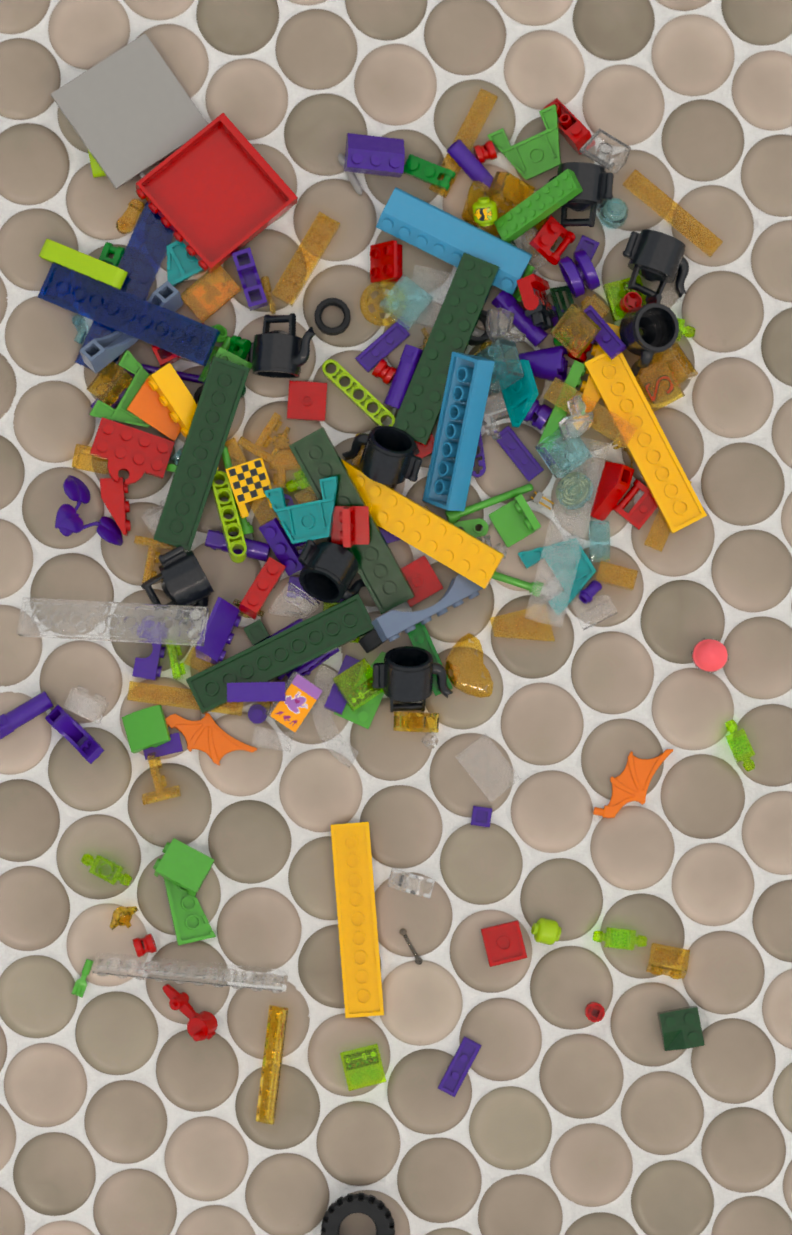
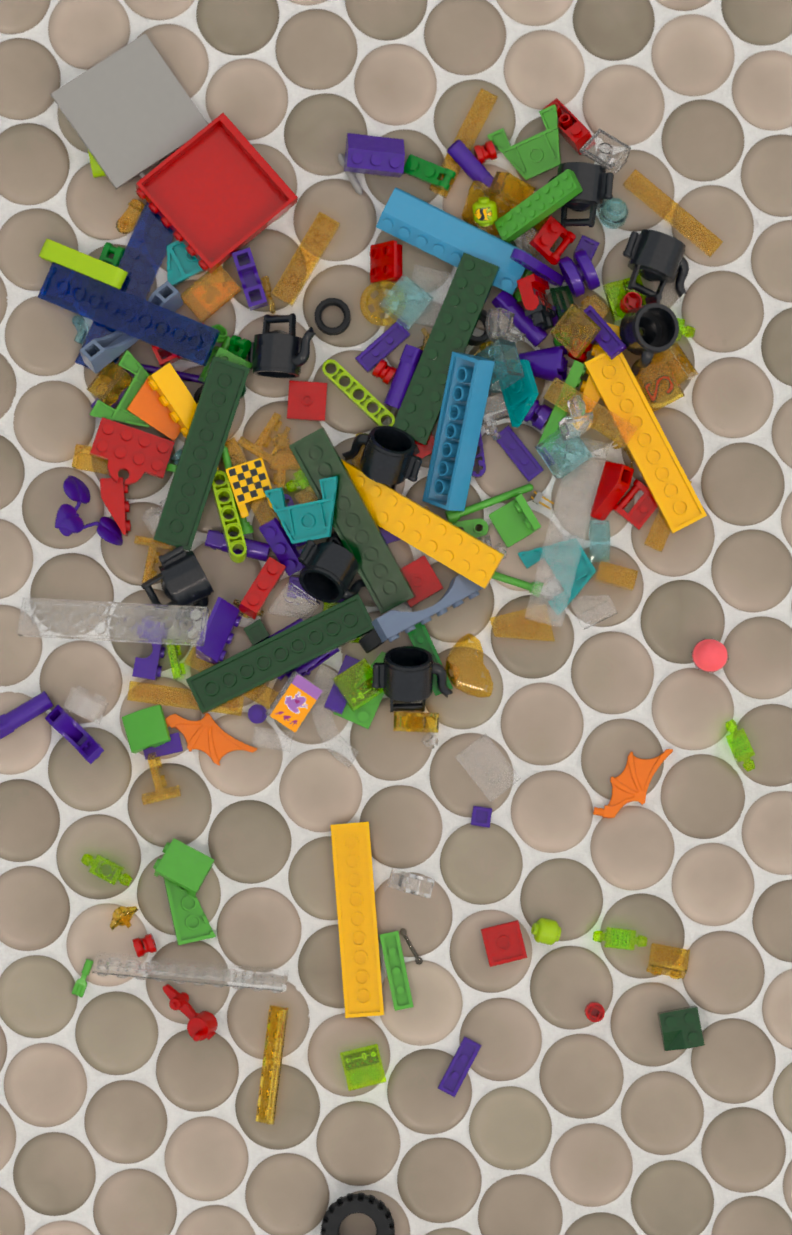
dark purple tile [227,682,286,702] -> none
red bracket [331,506,370,547] -> none
clear light blue tile [556,472,593,510] -> none
dark purple pin [578,580,602,604] -> none
none -> bright green plate [379,931,414,1011]
none -> dark purple beam [510,248,565,287]

